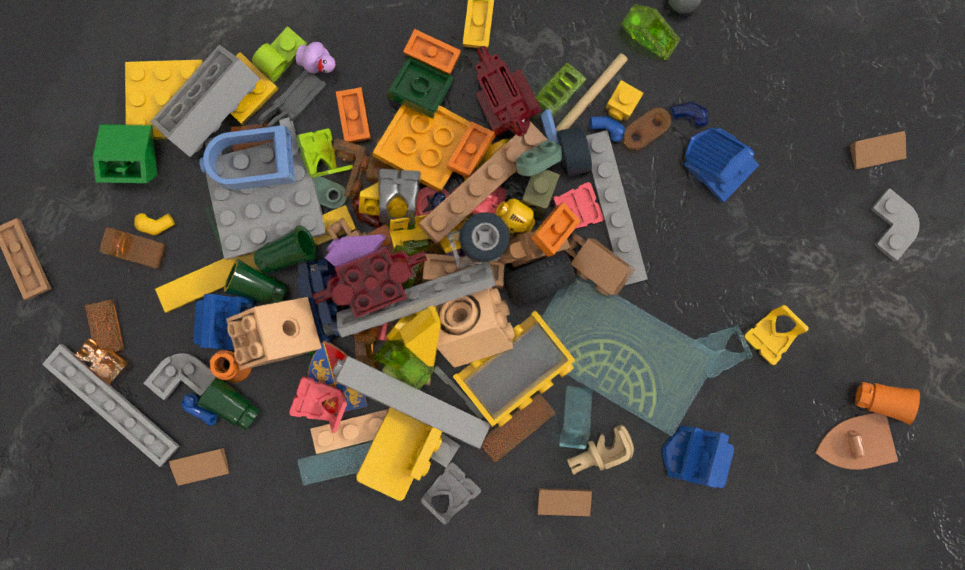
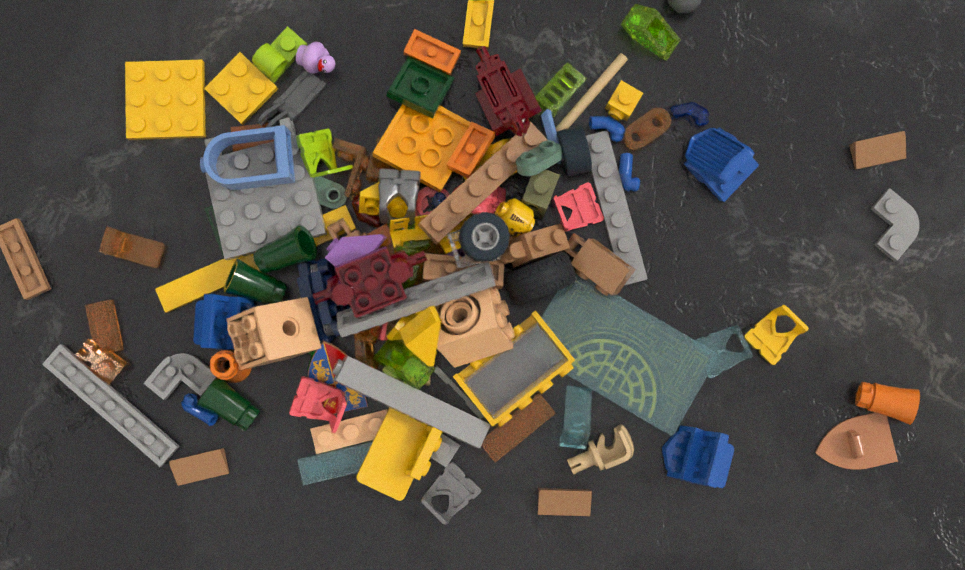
green slope [93,124,157,183] -> none
yellow arm [134,213,175,235] -> none
light grey slope [150,45,260,157] -> none
orange plate [336,87,371,144] -> none
orange plate [530,202,581,257] -> none
none -> blue arm [619,153,640,192]

